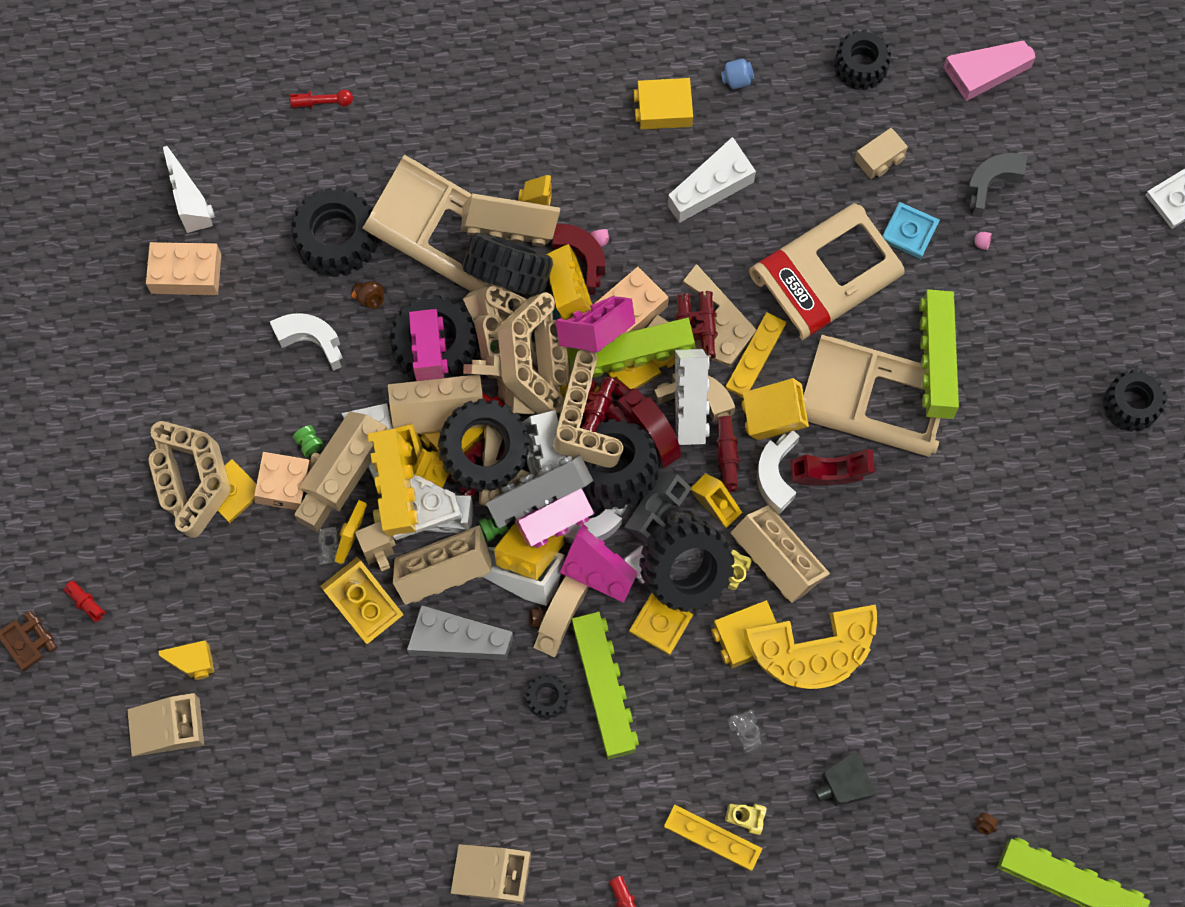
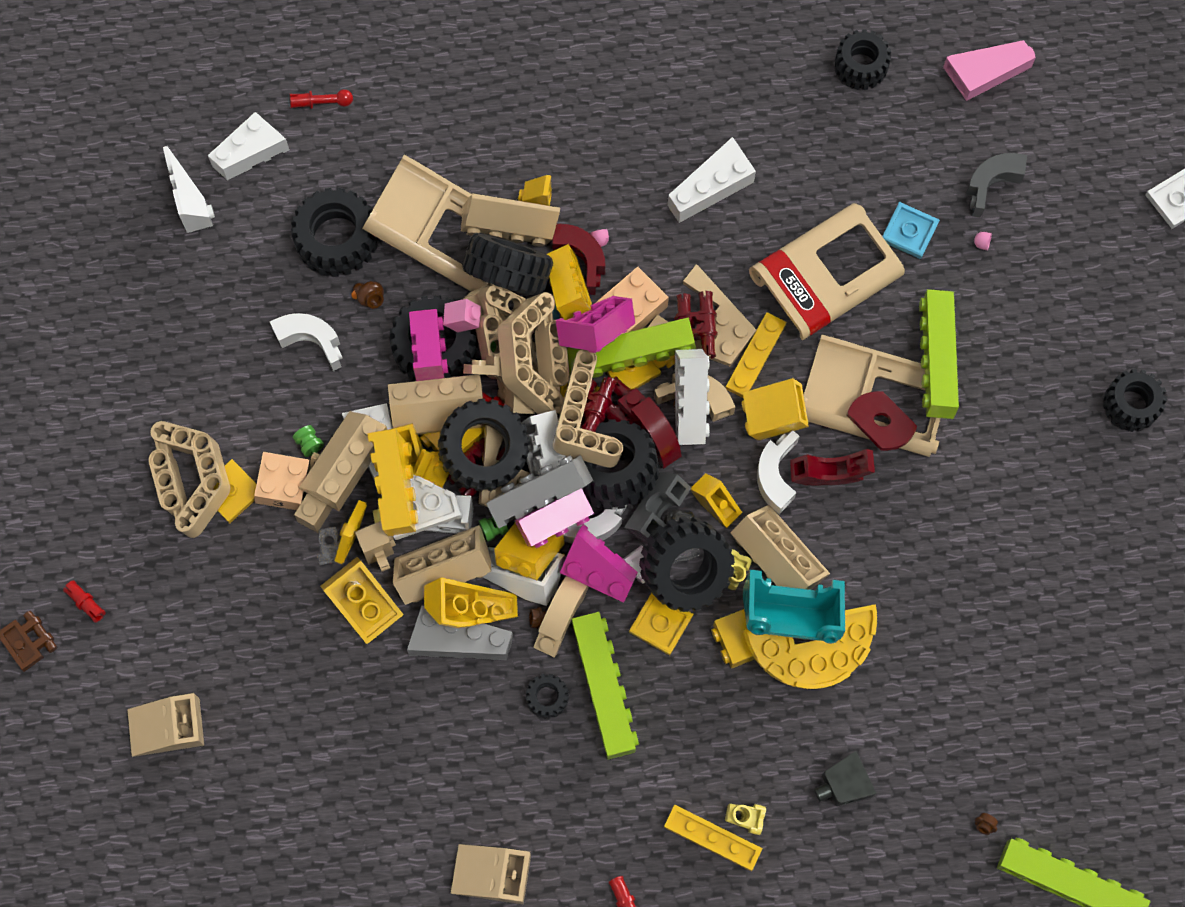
light nougat brick [146,242,221,295] -> none
yellow slope [159,640,214,680] -> none
yellow brick [634,78,693,129] -> none
dark red pin [716,416,739,492] -> none
medium blue head [721,58,754,90] -> none
clear plate [728,710,762,751] -> none
tan brick [855,128,908,179] -> none
none -> white wedge [208,112,289,180]
none -> yellow wedge [424,577,518,628]
none -> bright pink brick [443,299,481,332]
none -> teal windscreen [743,570,845,644]
none -> dark red piece [847,391,917,451]

